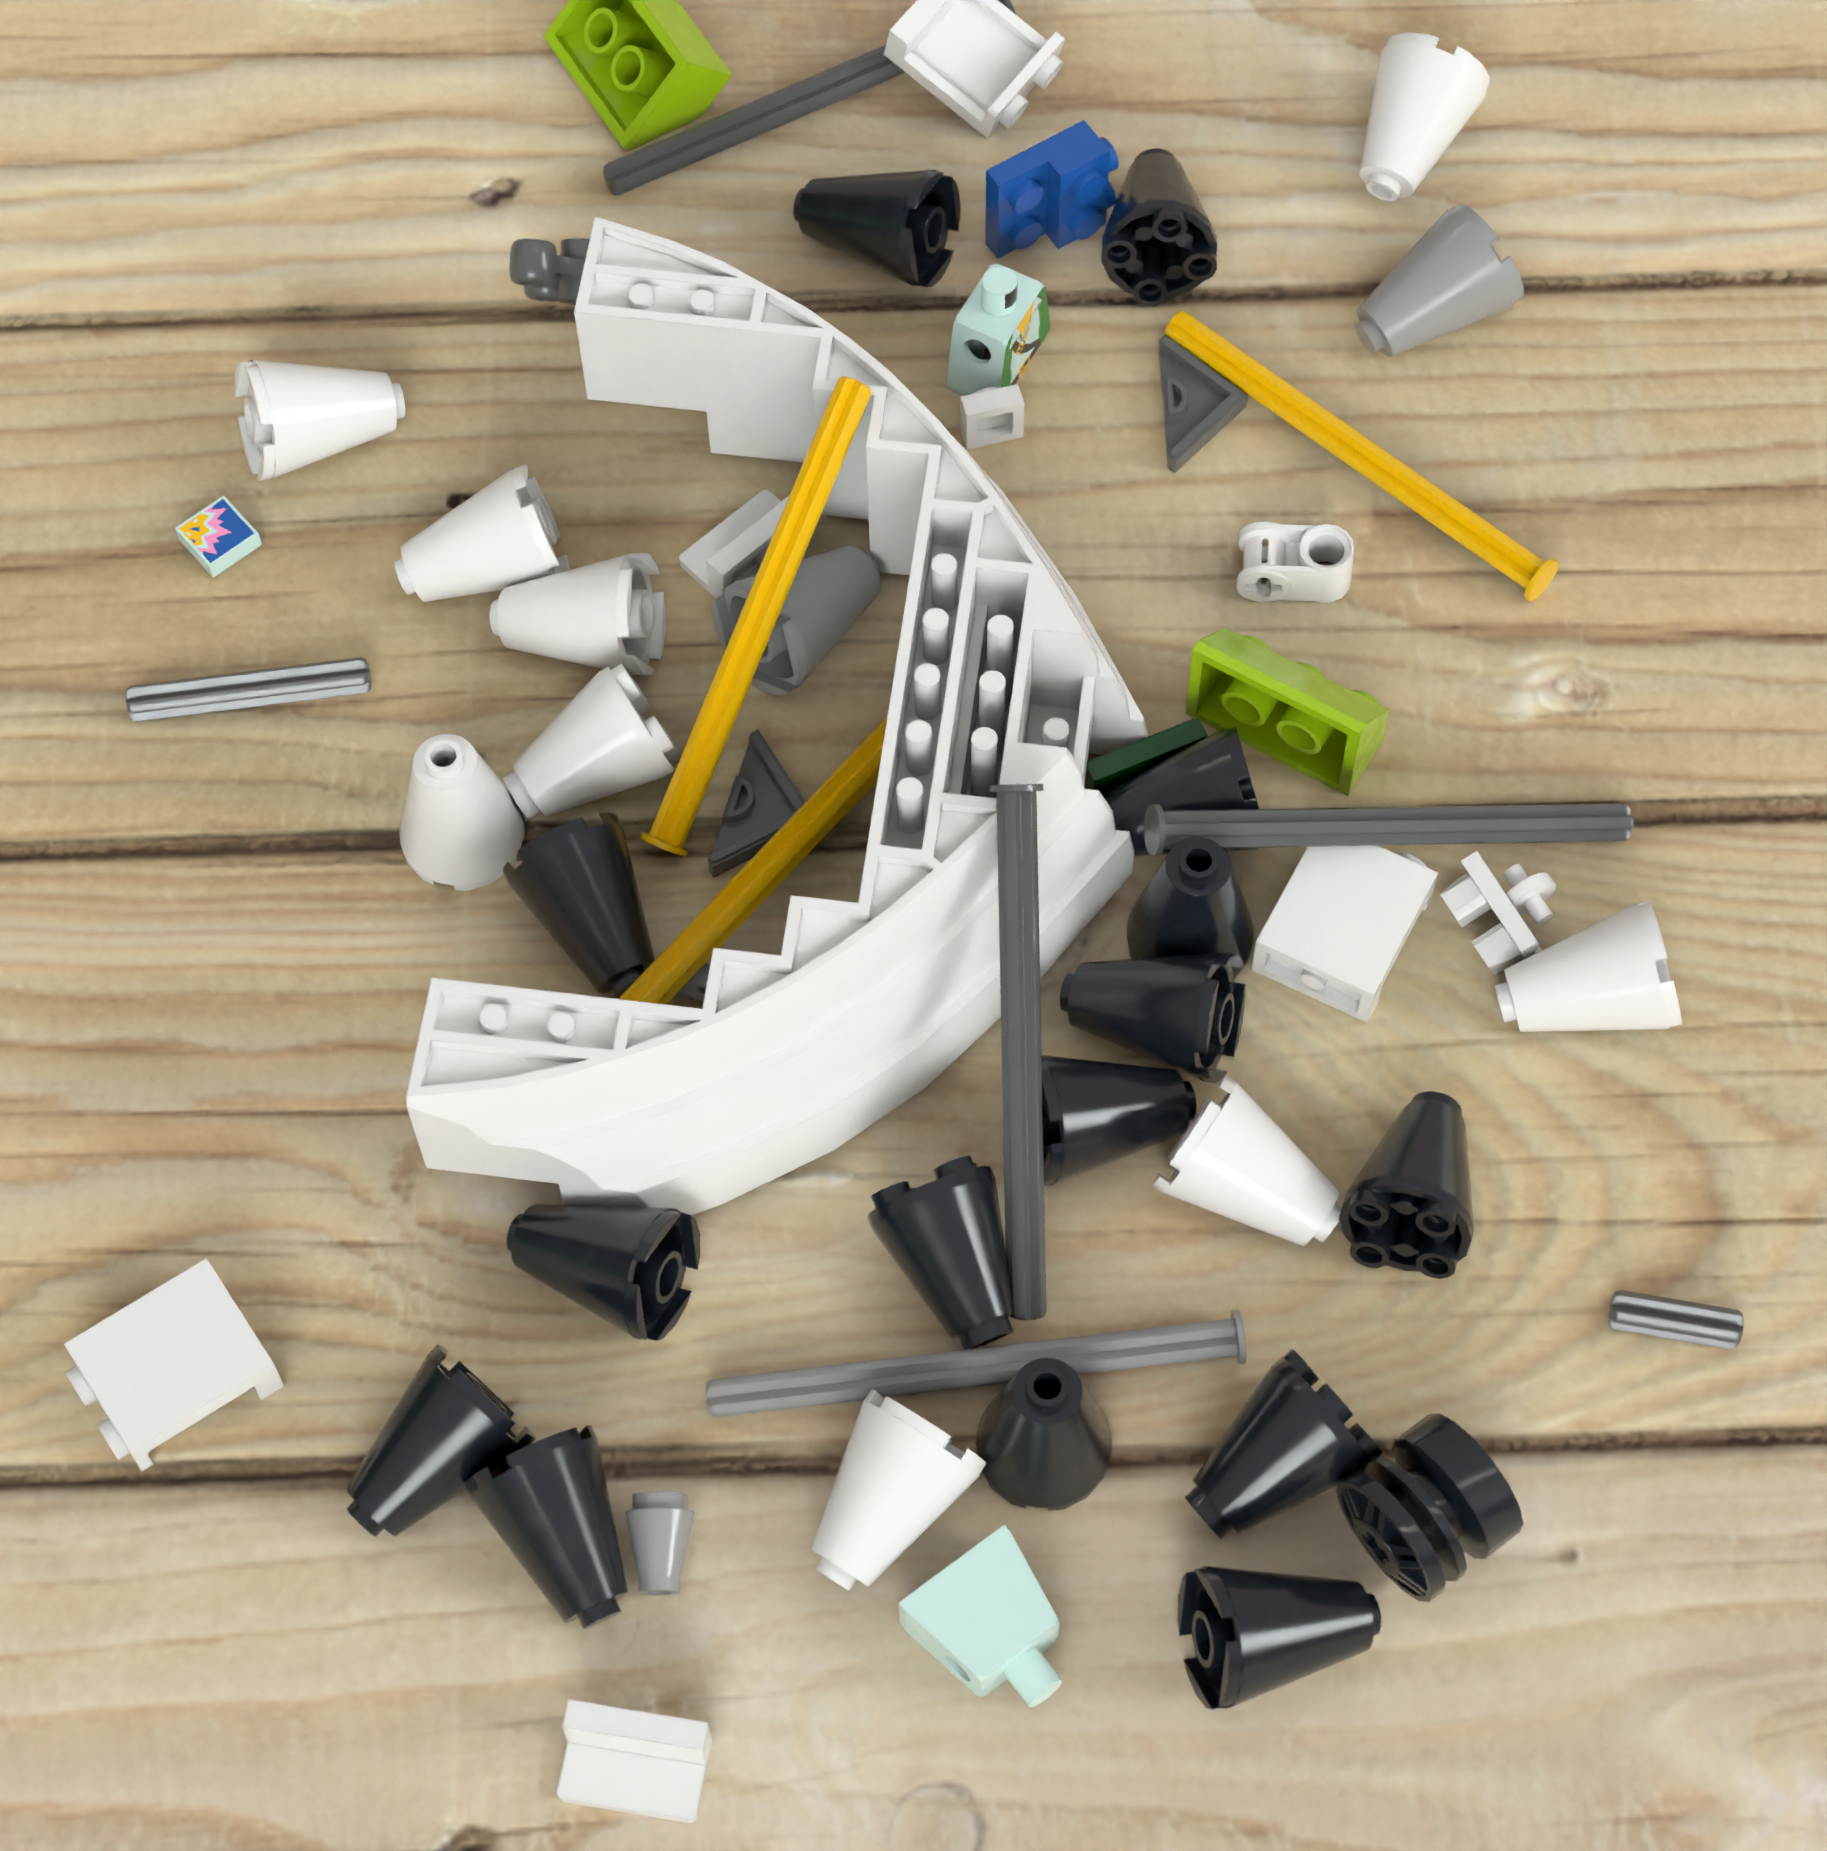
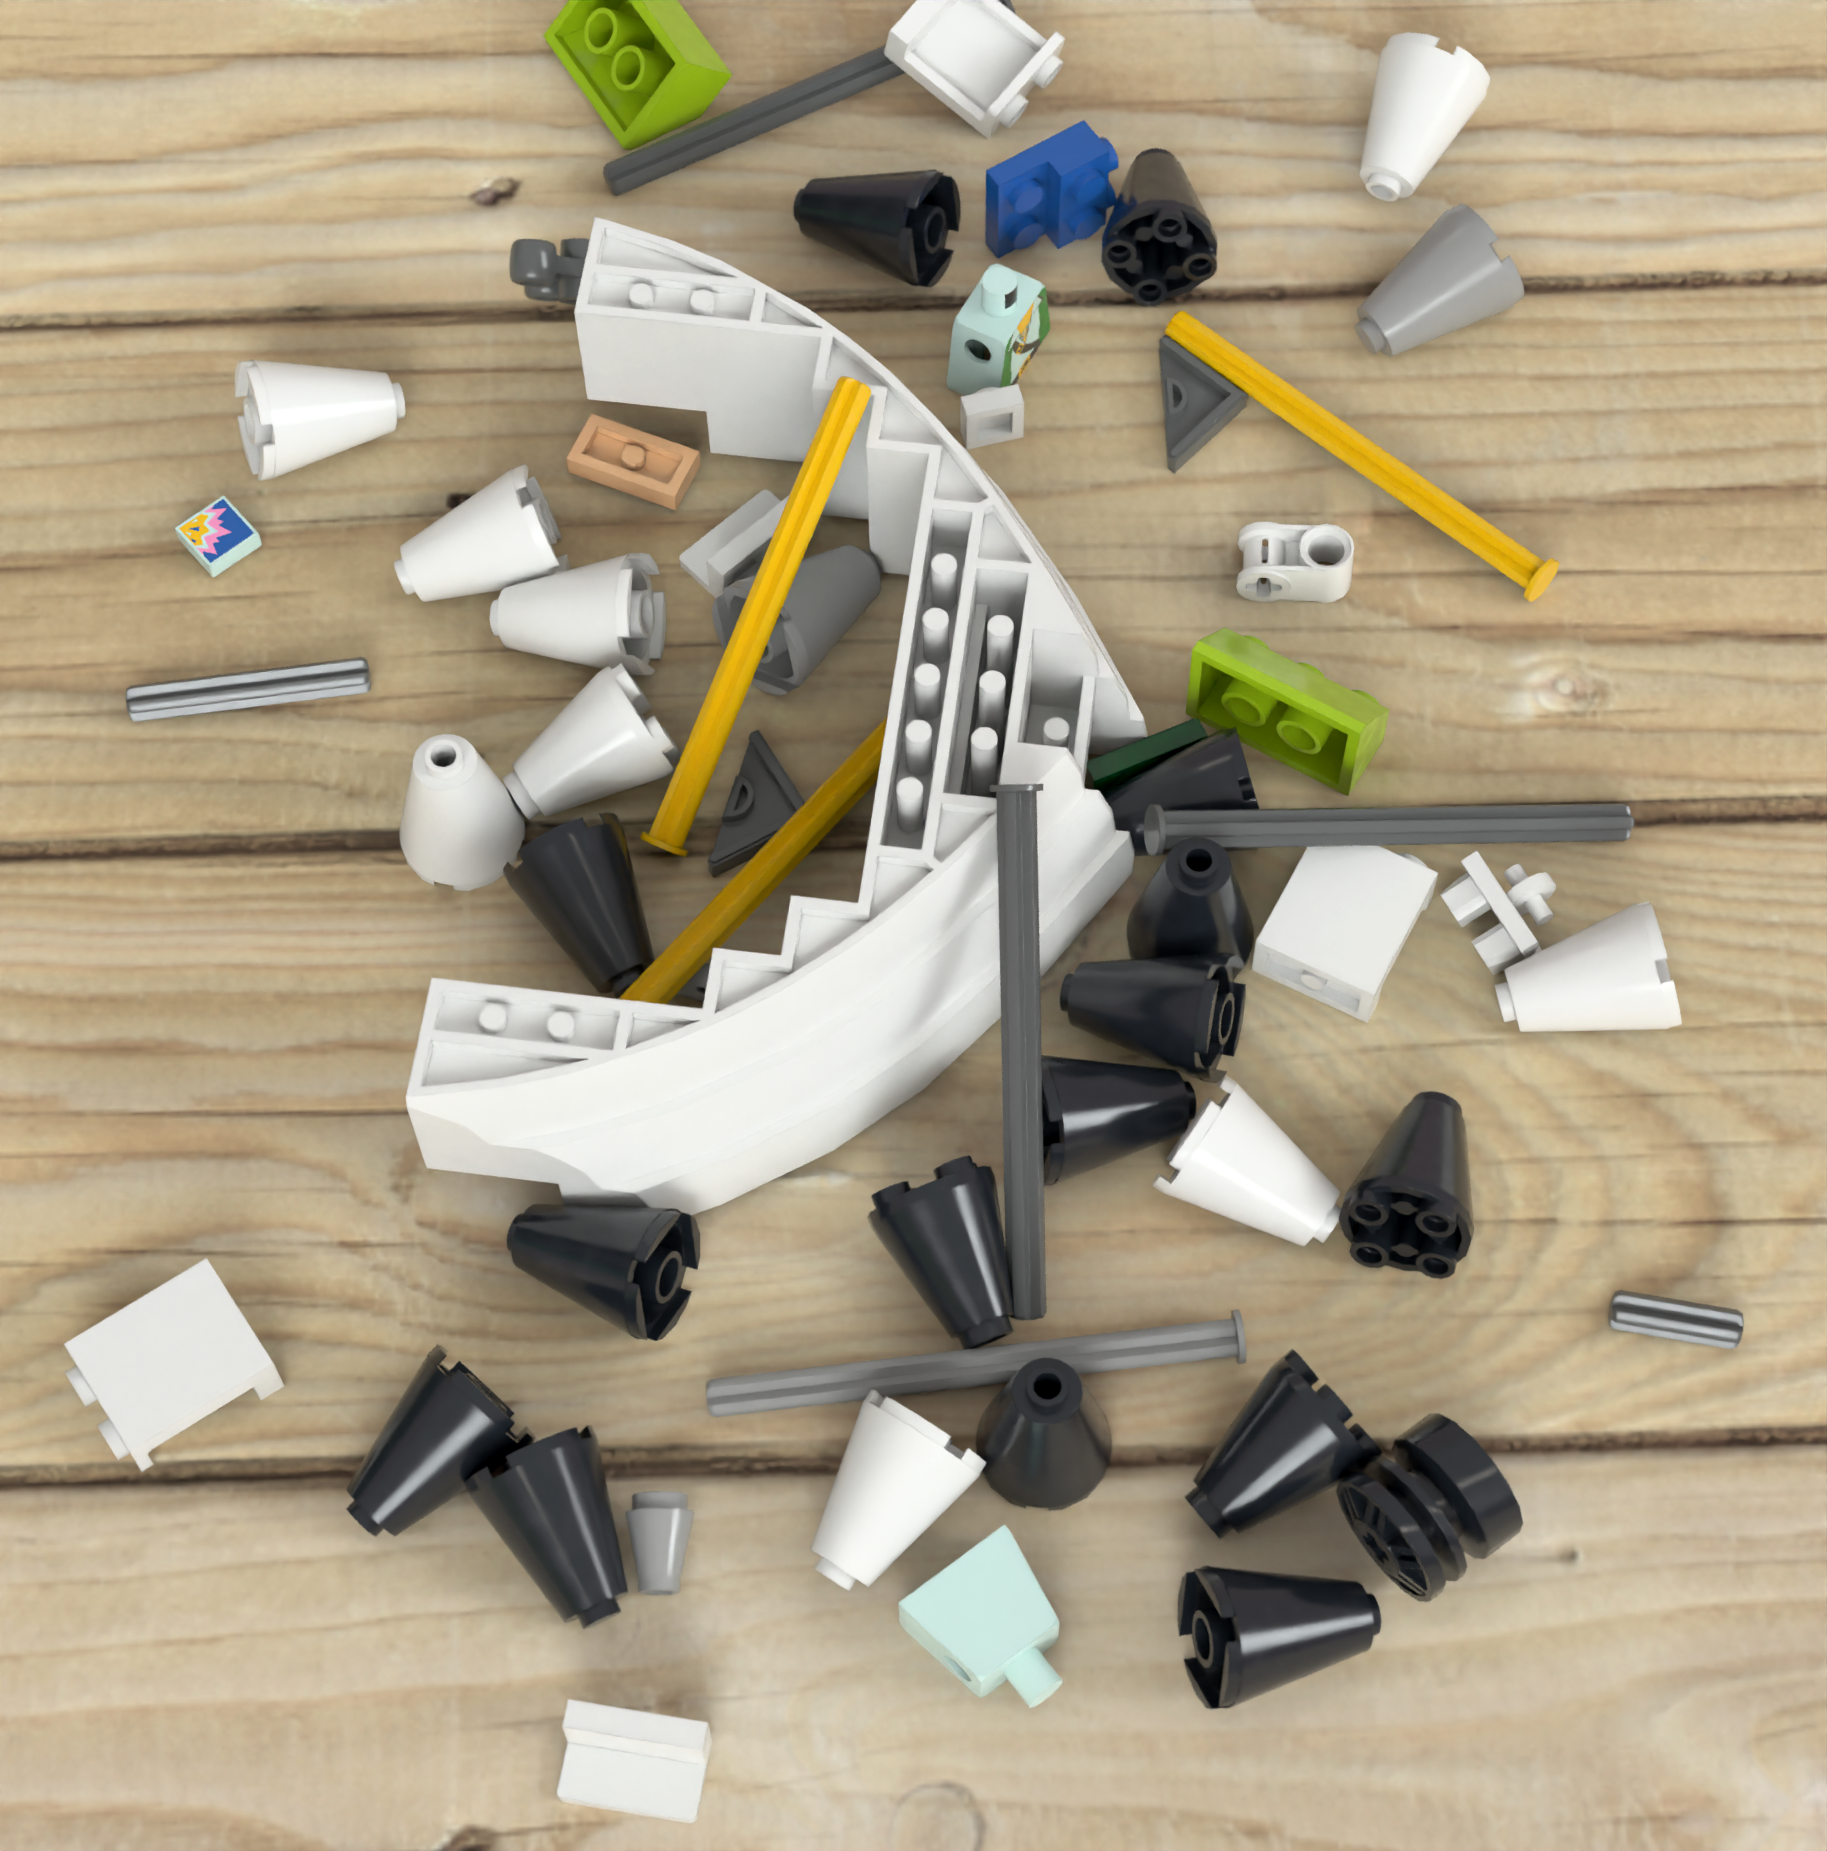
none -> light nougat plate [566,413,701,510]

